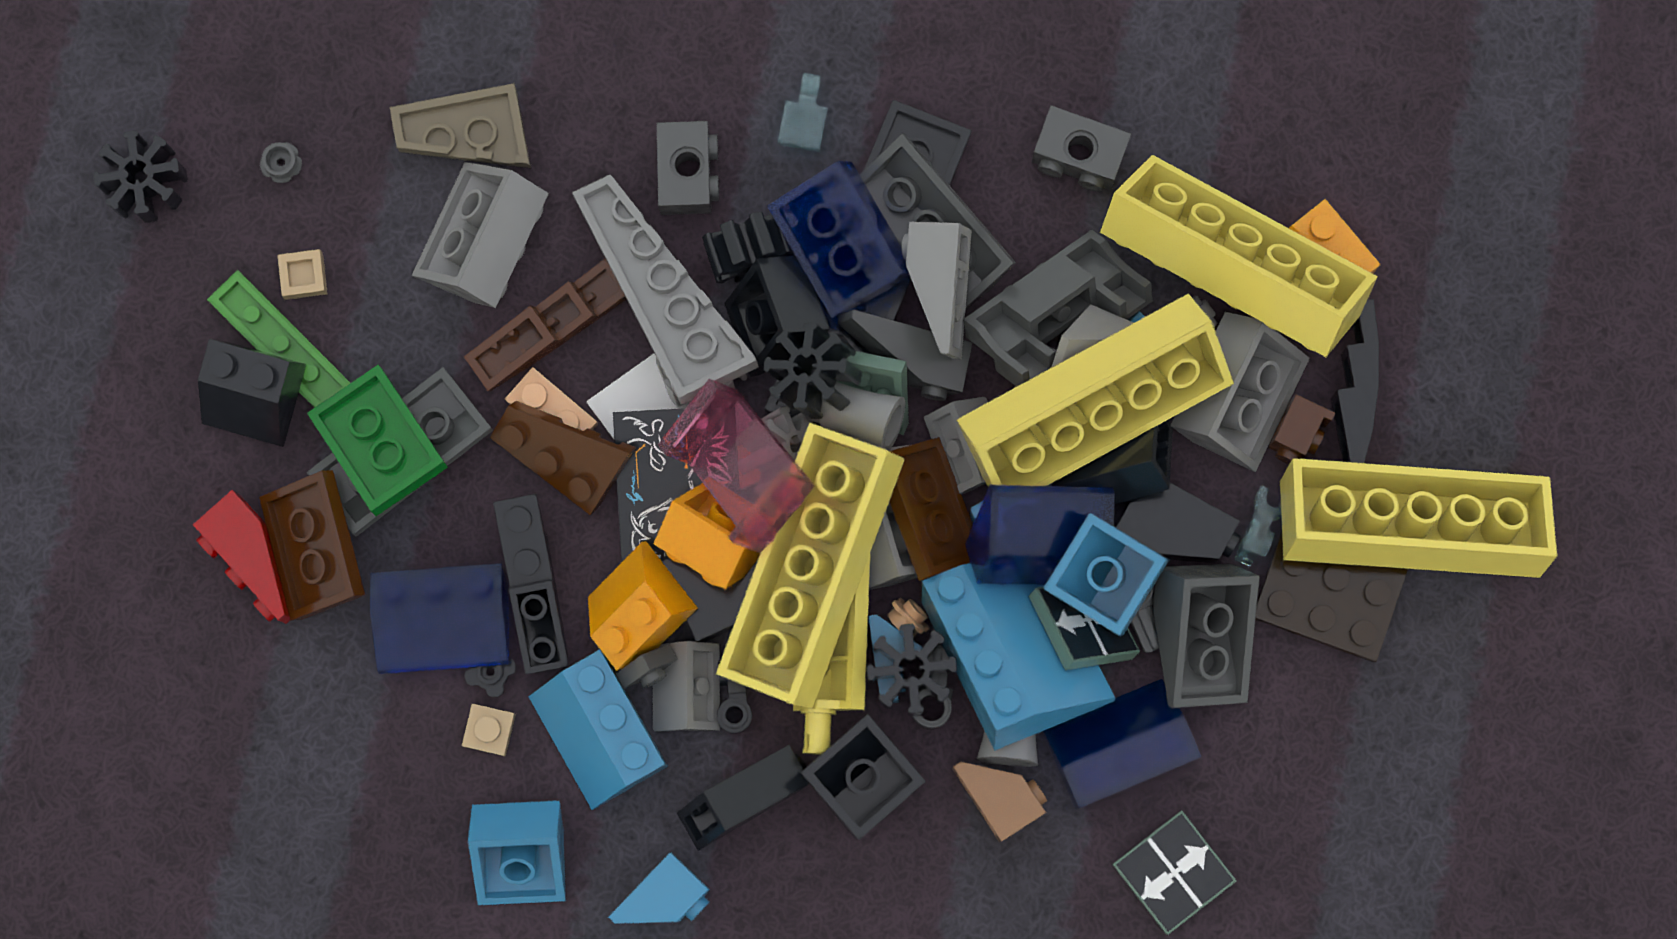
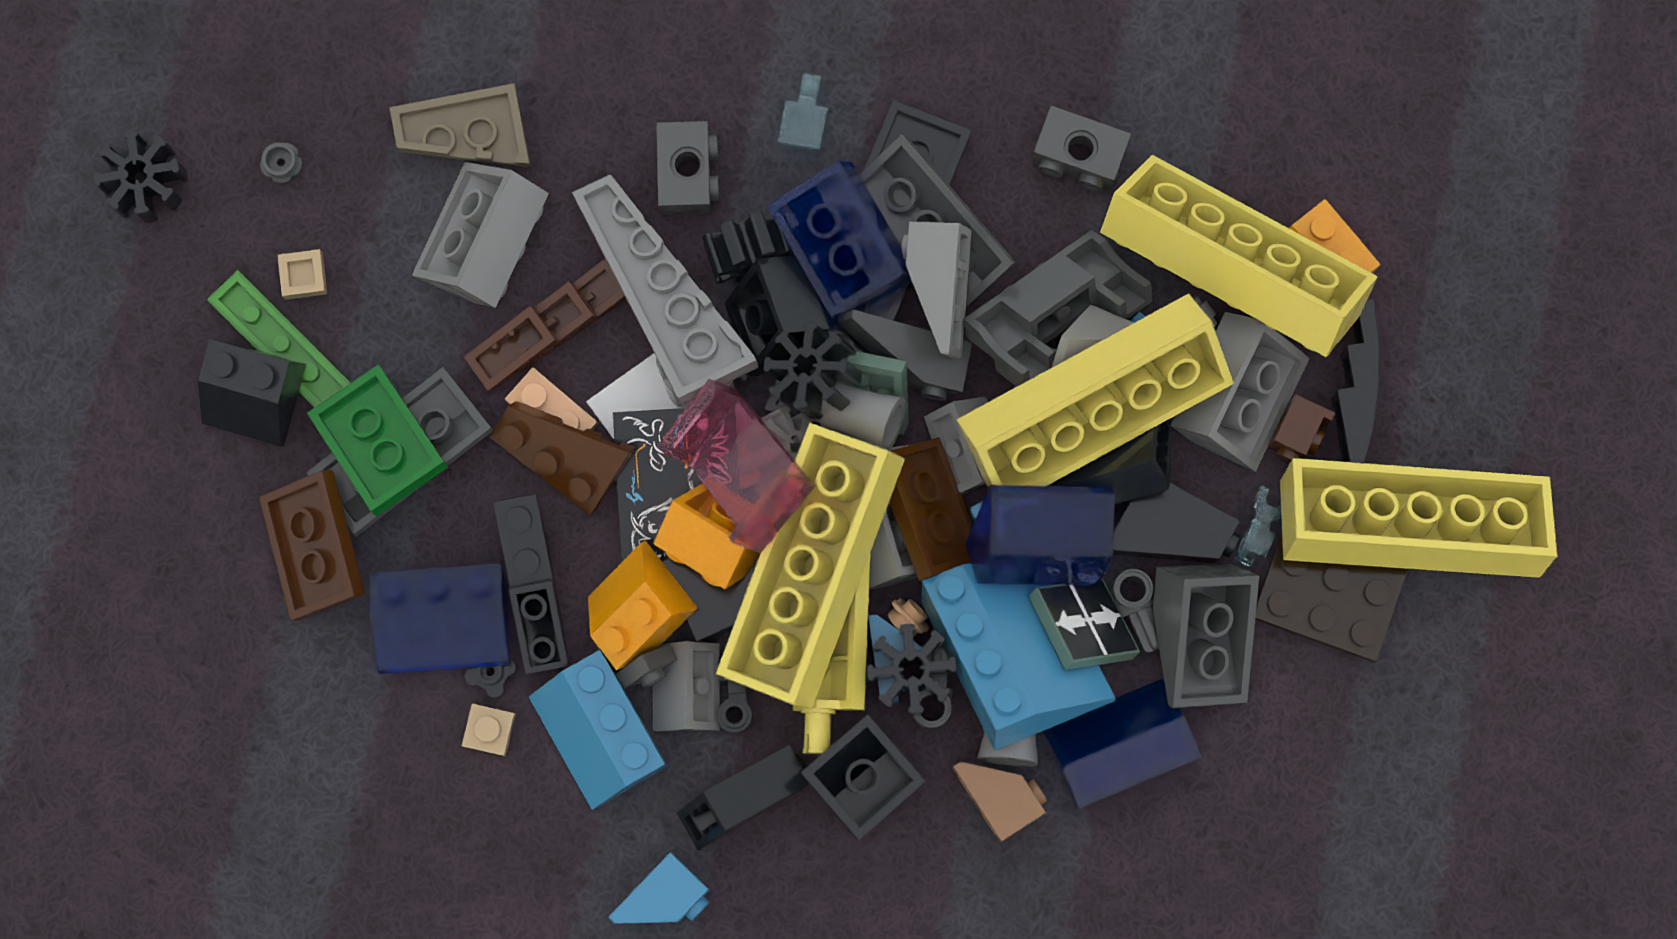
red slope [193,490,290,624] -> none
dark azure slope [468,801,566,905] -> none
dark azure slope [1043,513,1169,636] -> none
black tile [1112,811,1236,935] -> none

